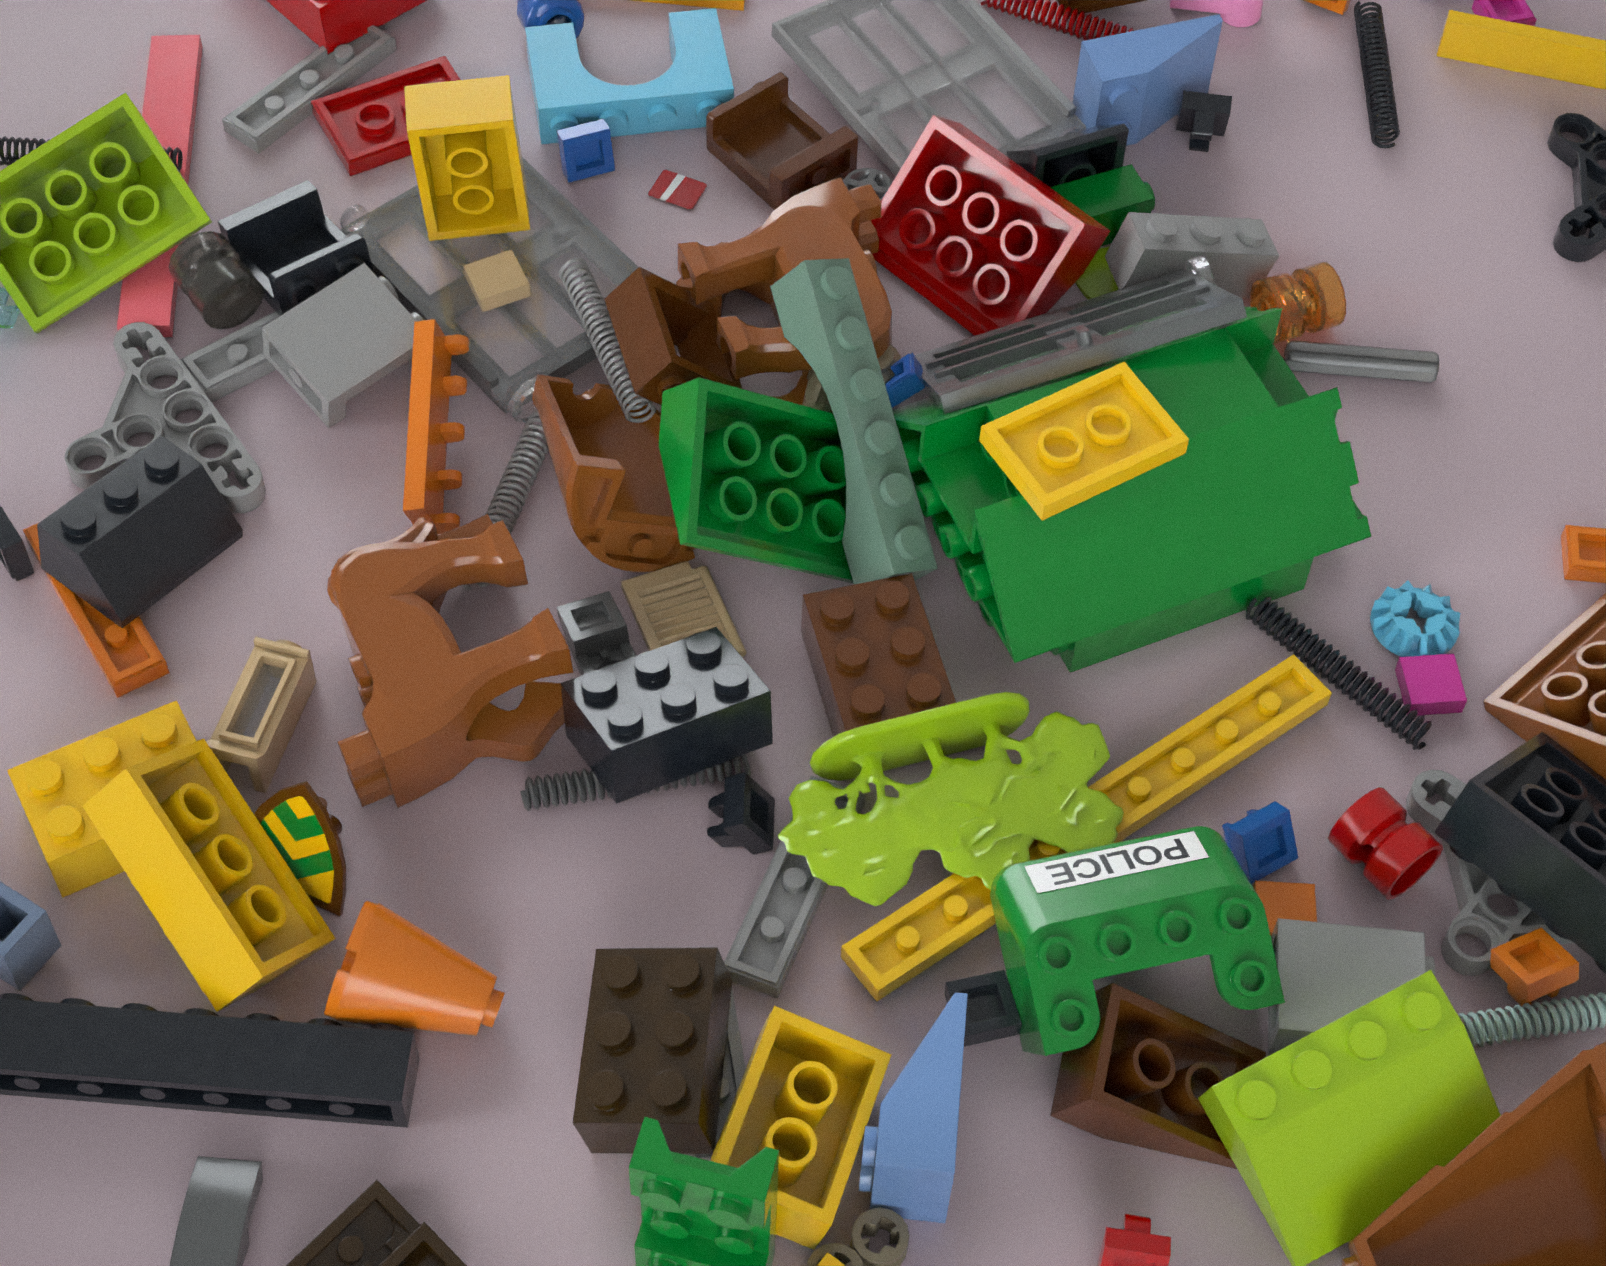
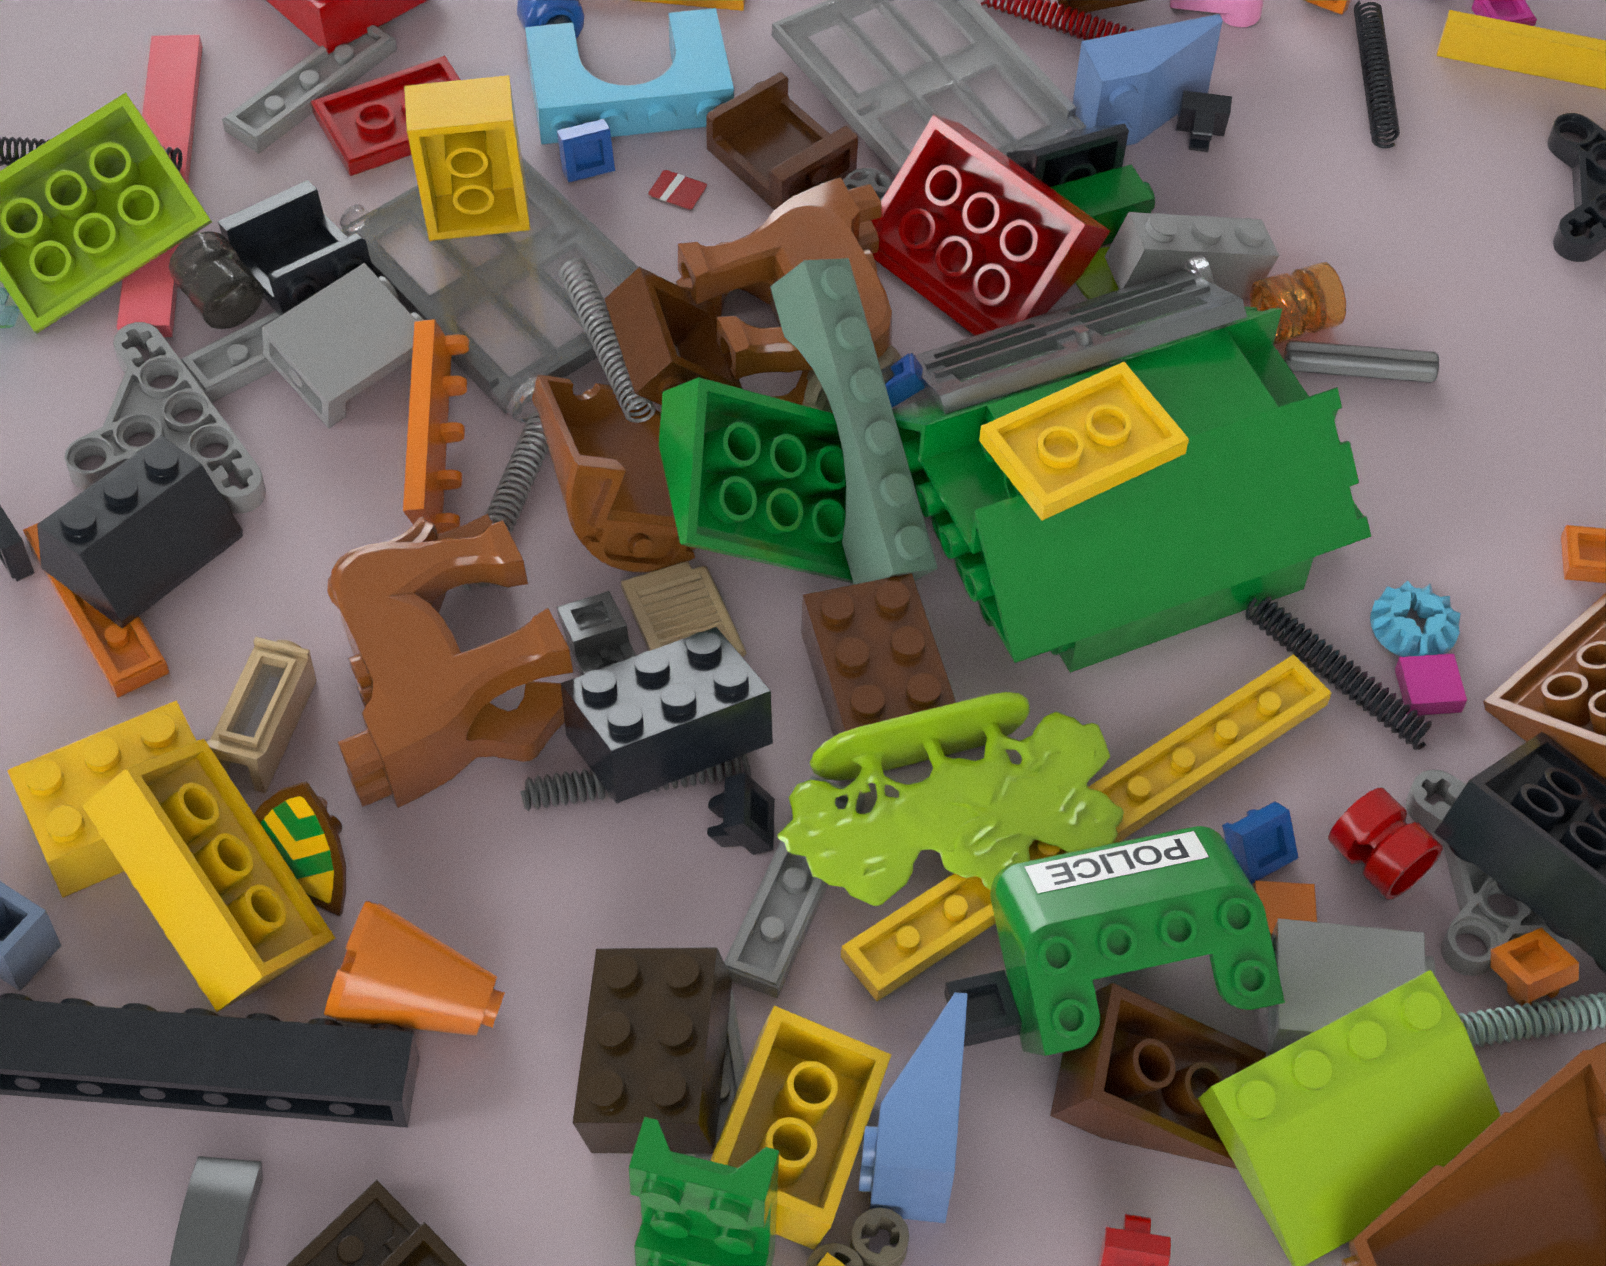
tan tile [463,249,531,312] -> none

